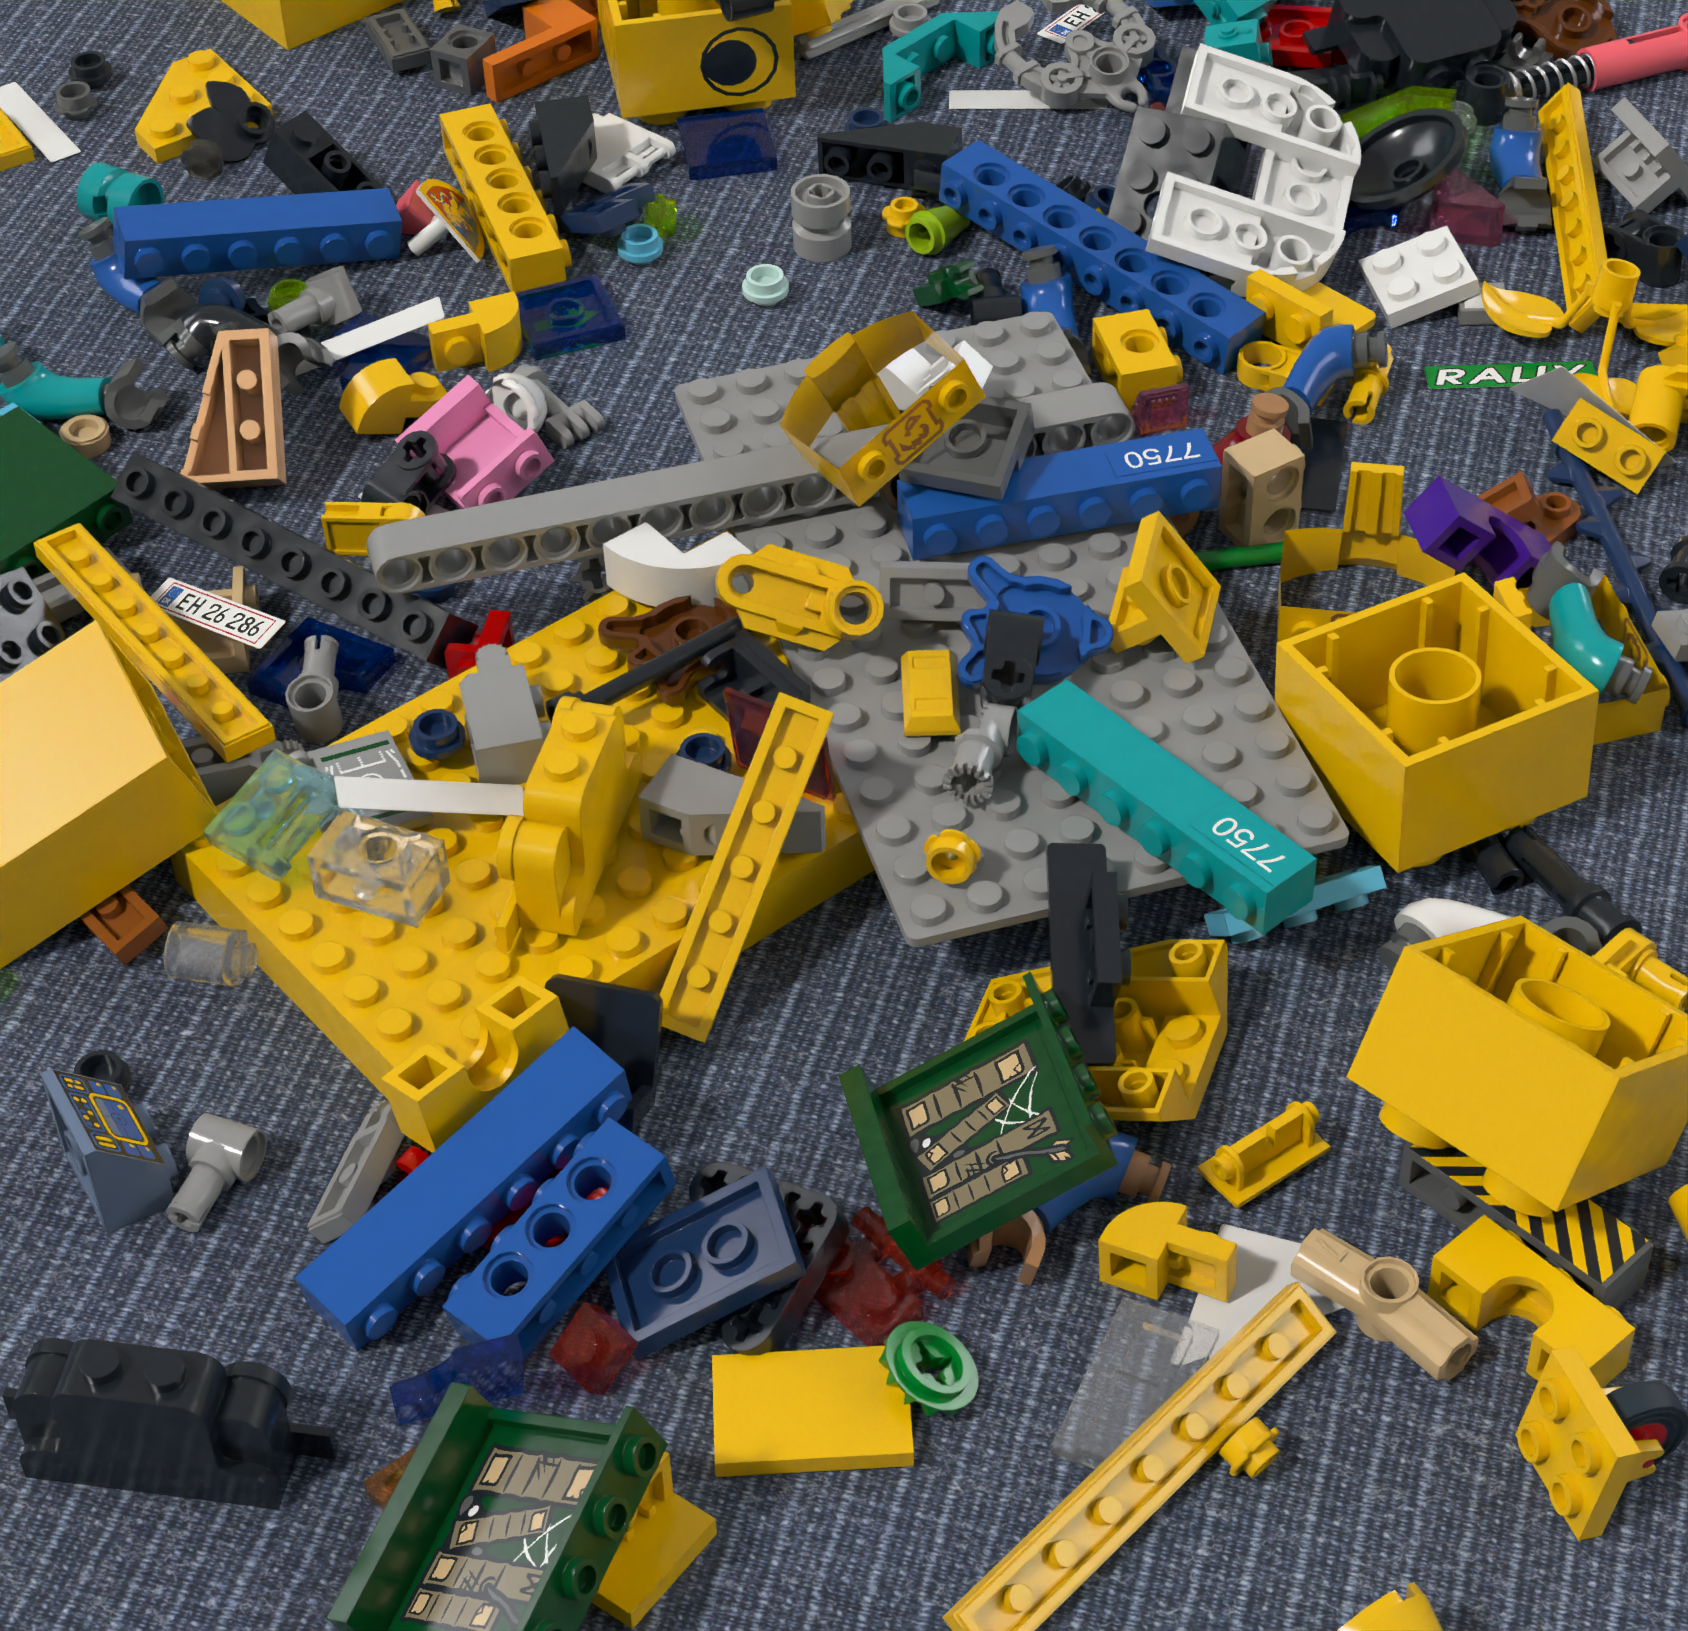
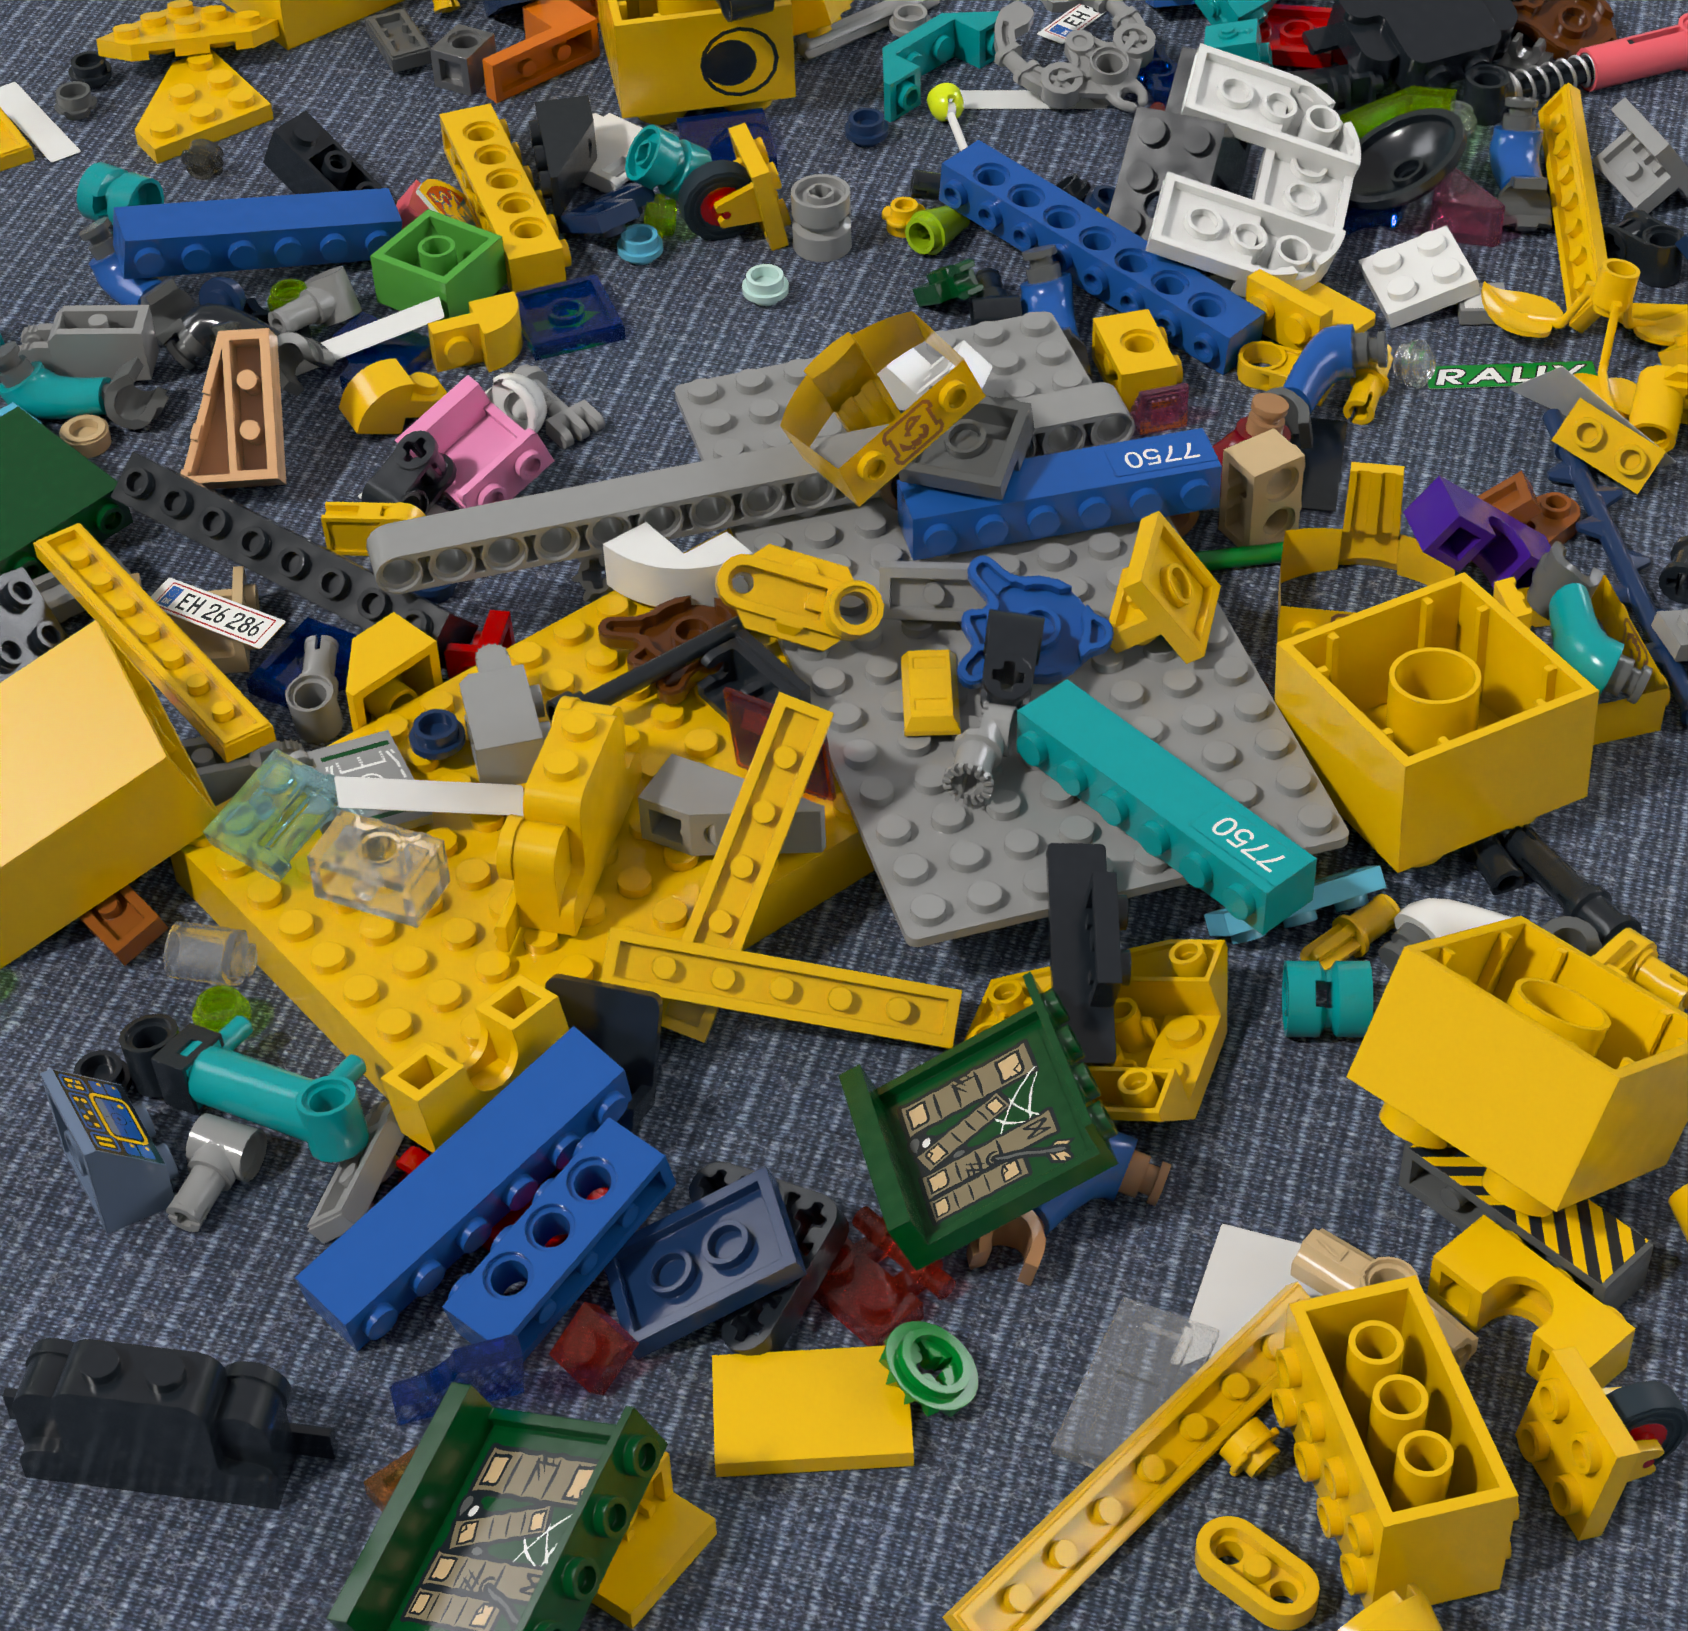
black plate [186,81,275,163] -> none
dark blue plate [676,733,732,773] -> none
black slope [817,122,962,189] -> none
yellow plate [923,829,981,884] -> none
yellow brick [1098,1202,1237,1302] -> none
yellow hinge [1197,1101,1331,1209] -> none
none -> light grey hinge [18,305,159,382]
none -> yellow plate [96,0,280,62]
none -> teal piece [119,1014,369,1163]
none -> clear neon green plate [192,985,252,1032]
none -> yellow slope [346,612,443,732]
none -> bright green slope [370,209,508,321]
none -> yellow plate [600,927,962,1049]
none -> teal wheel [625,125,712,202]
none -> plate [678,123,791,251]
none -> neon yellow hinge [927,83,968,151]
none -> yellow plate [1195,1516,1320,1630]
none -> yellow brick [1272,1275,1520,1608]
none -> teal wheel [1282,961,1373,1037]
none -> yellow axle [1300,894,1401,969]
none -> clear plate [1393,339,1436,389]

